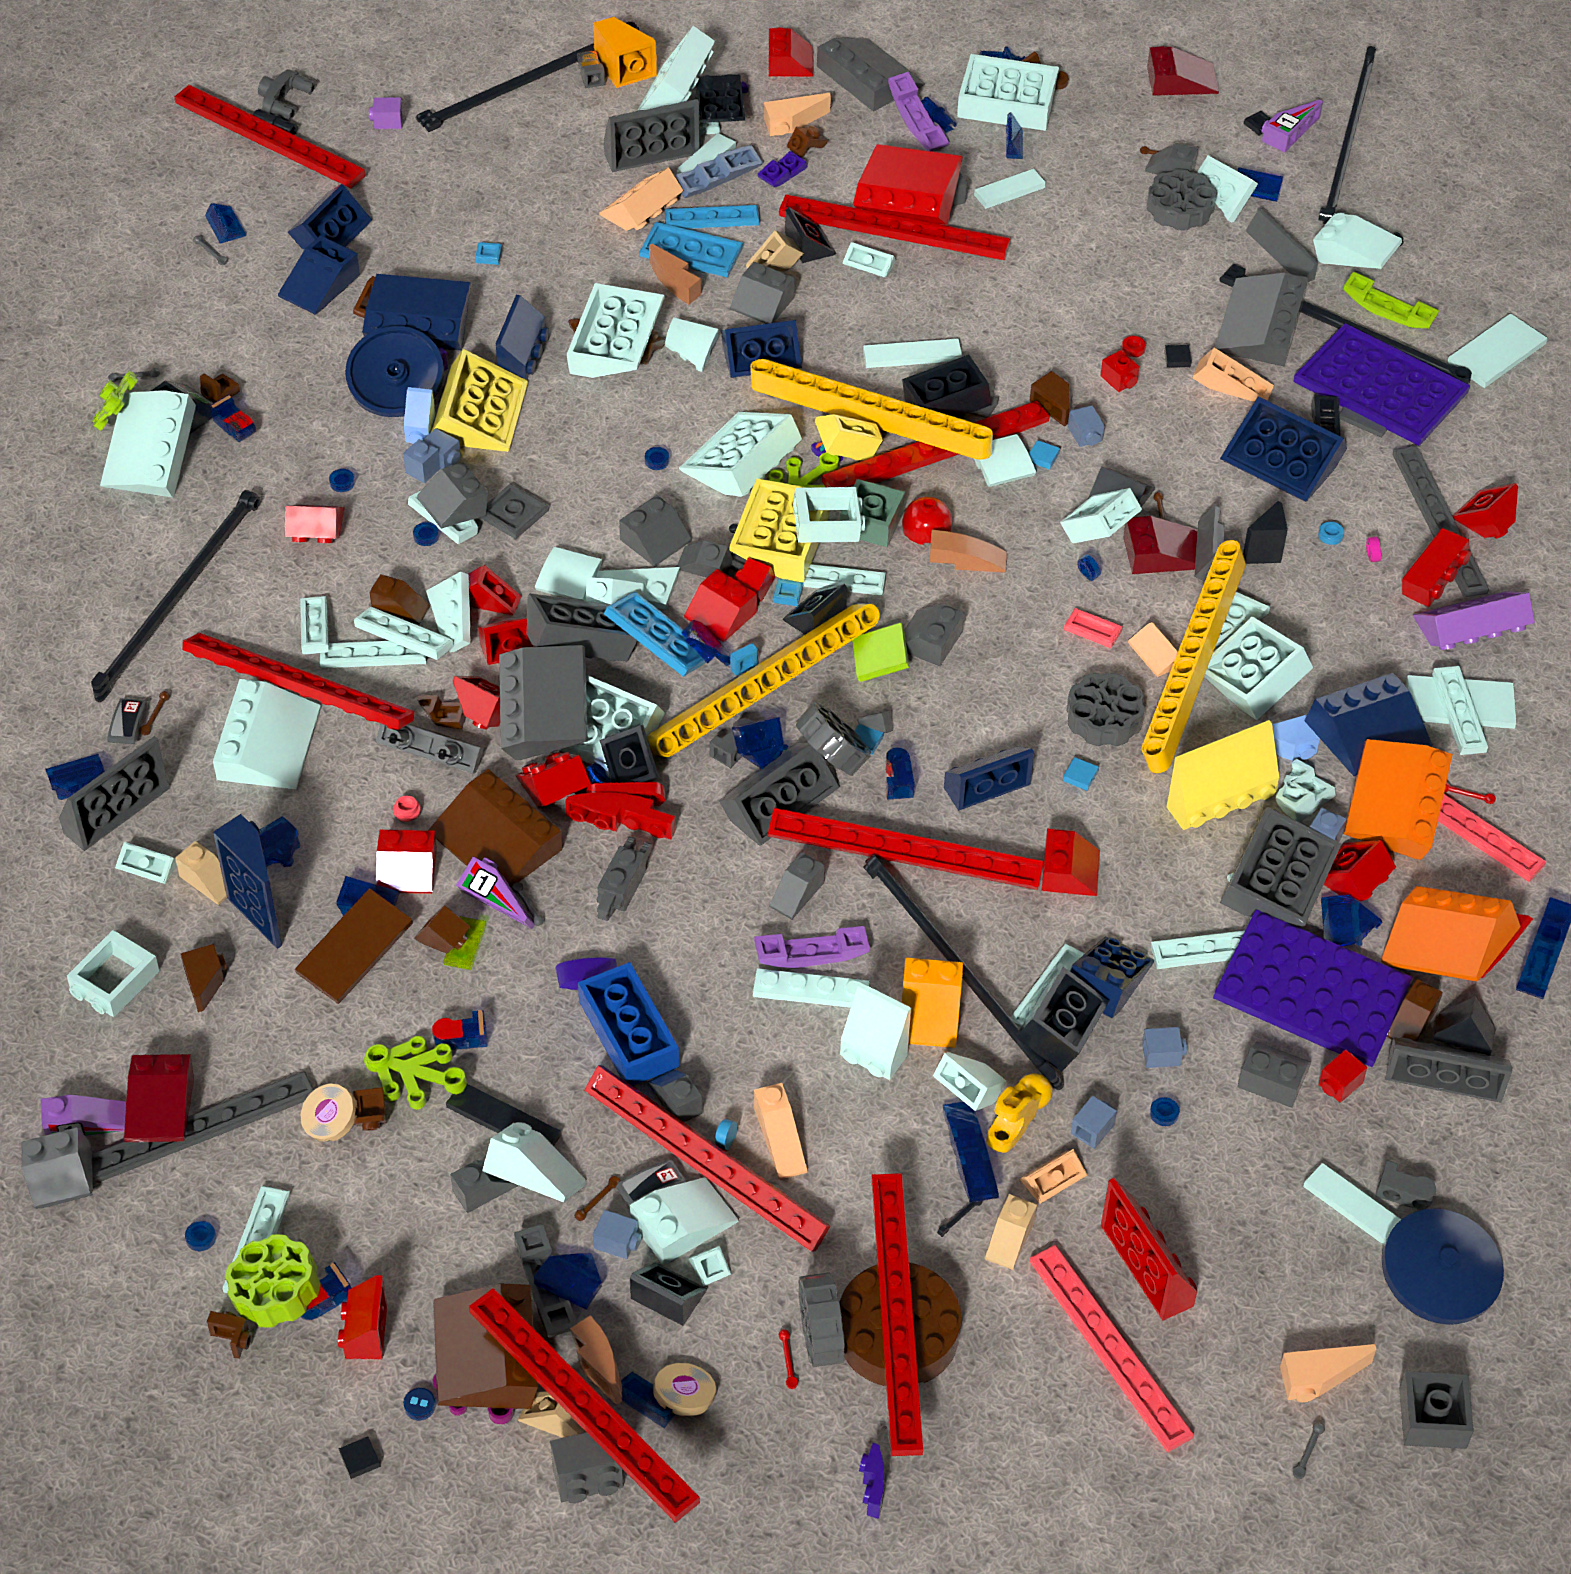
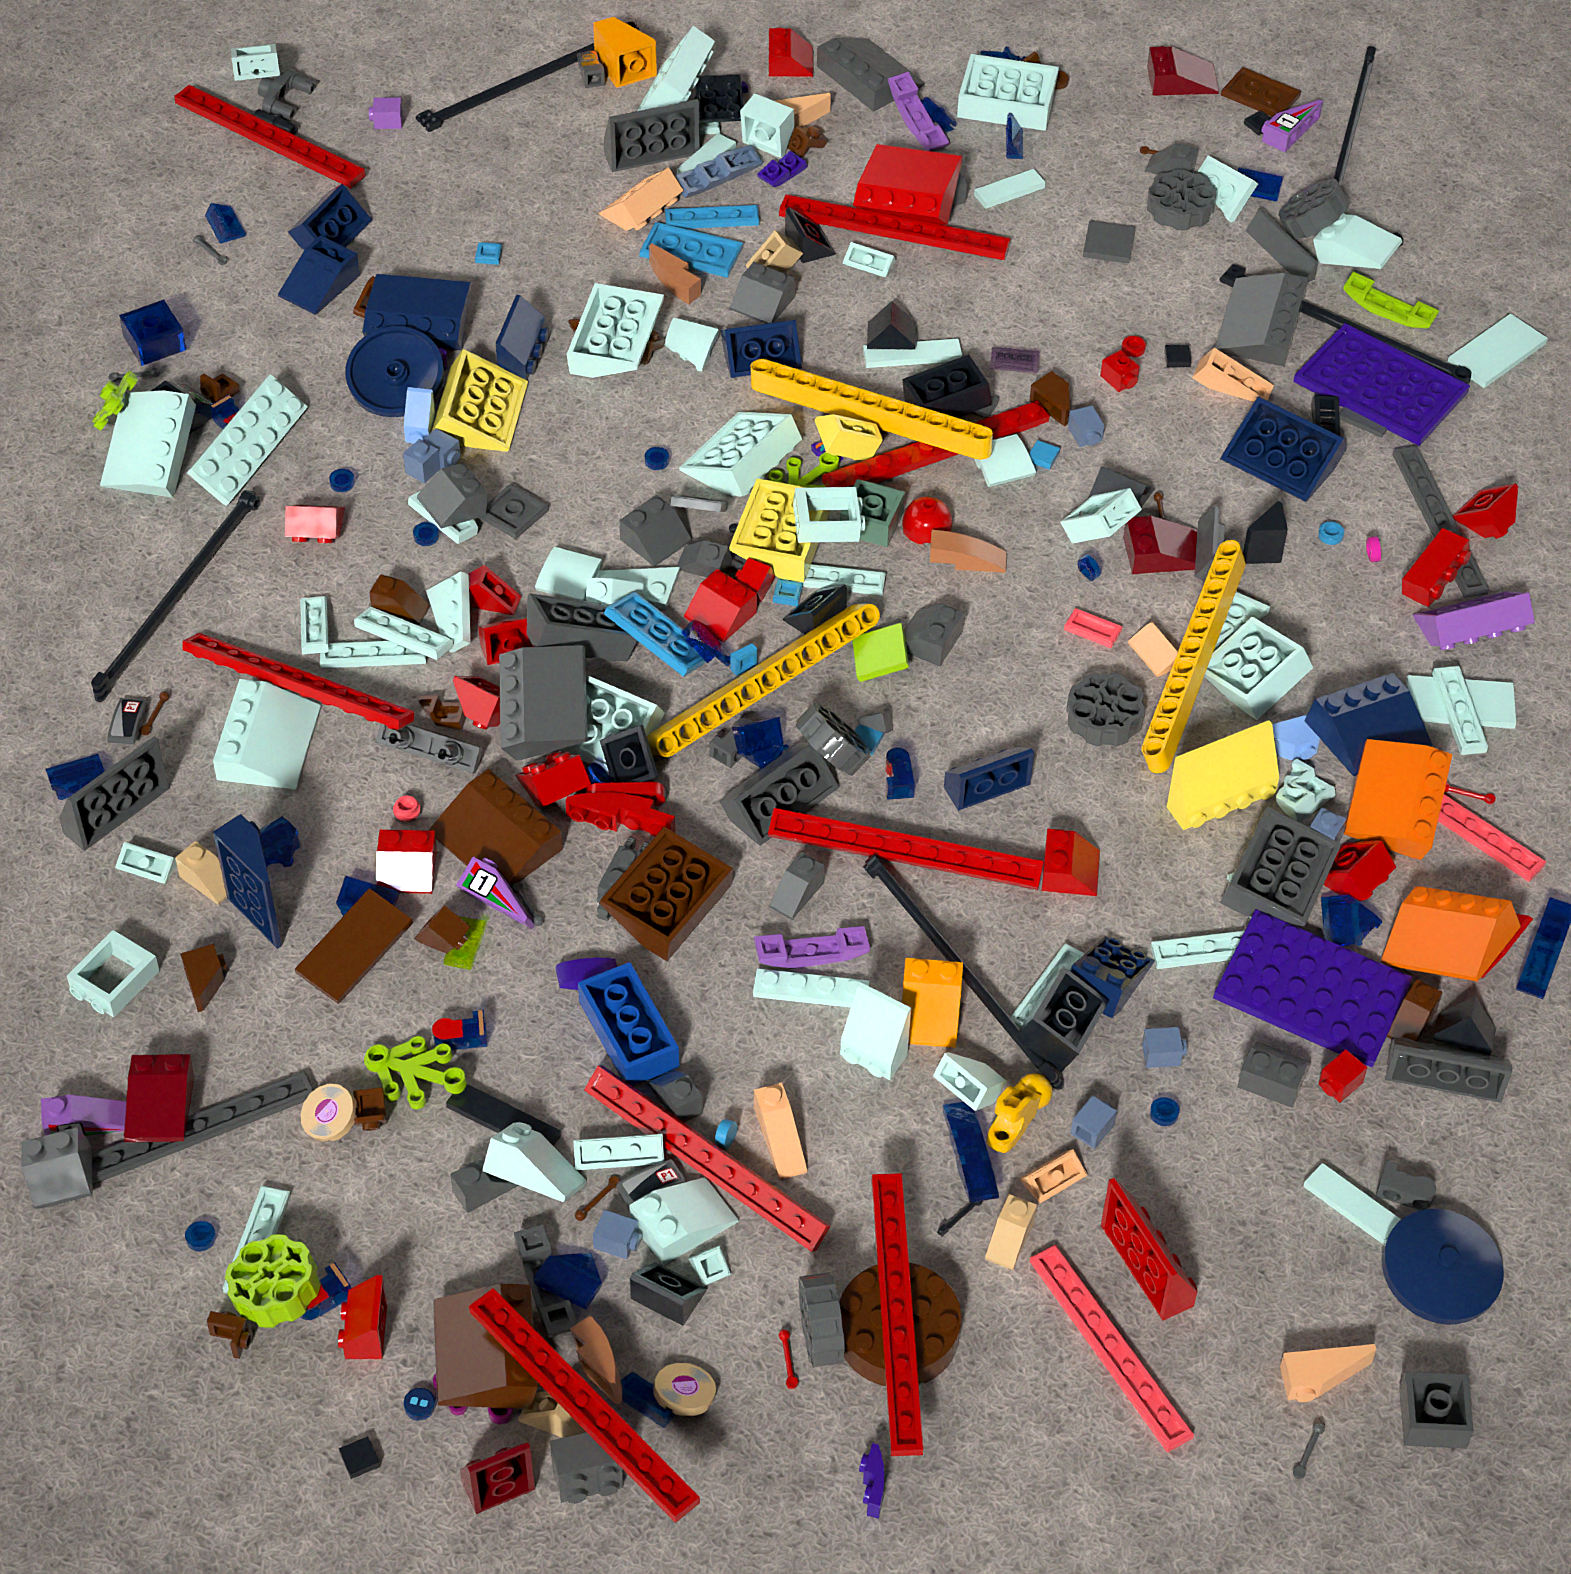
dark azure tile [1063,757,1099,791] -> none
none -> clear blue brick [119,300,187,366]
none -> light aqua plate [187,374,308,506]
none -> light aqua window [231,44,280,81]
none -> dark red slope [460,1442,535,1514]
none -> light aqua tile [573,1134,664,1170]
none -> reddish brown slope [599,827,733,961]
none -> tile [670,495,728,512]
none -> light aqua slope [740,93,795,158]
none -> black slope [867,301,916,350]
none -> clear purple tile [990,347,1040,373]
none -> dark grey tile [1083,221,1135,264]
none -> reddish brown tile [1221,67,1301,117]
none -> dark grey connector [1278,179,1350,240]

